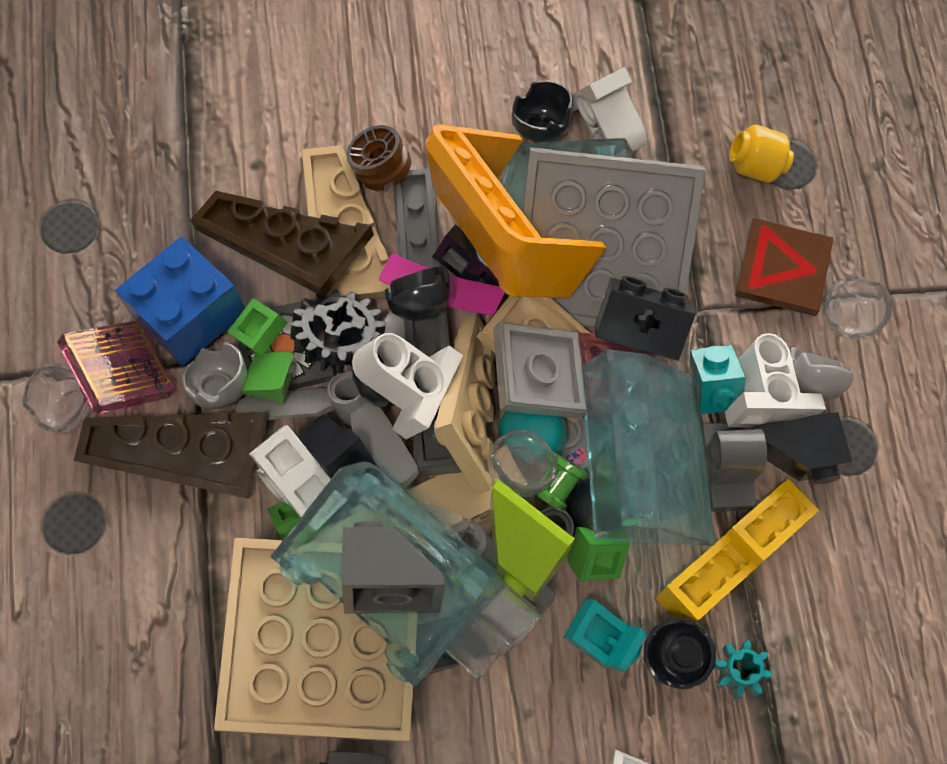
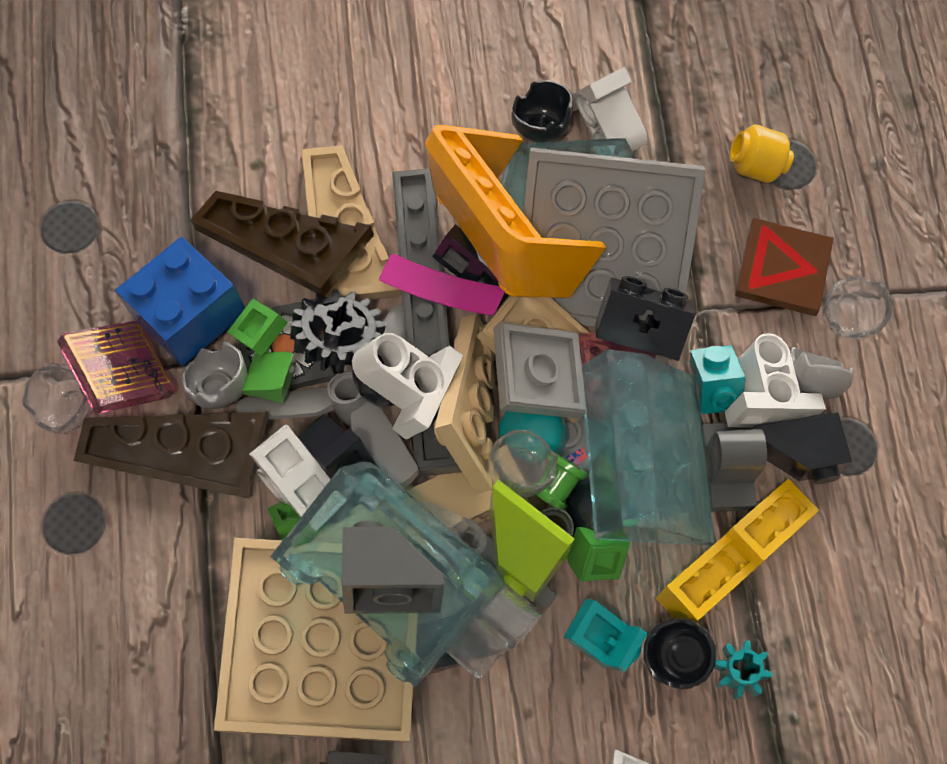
reddish brown wheel [346,125,412,191] -> none
black hair [385,266,452,321] -> none

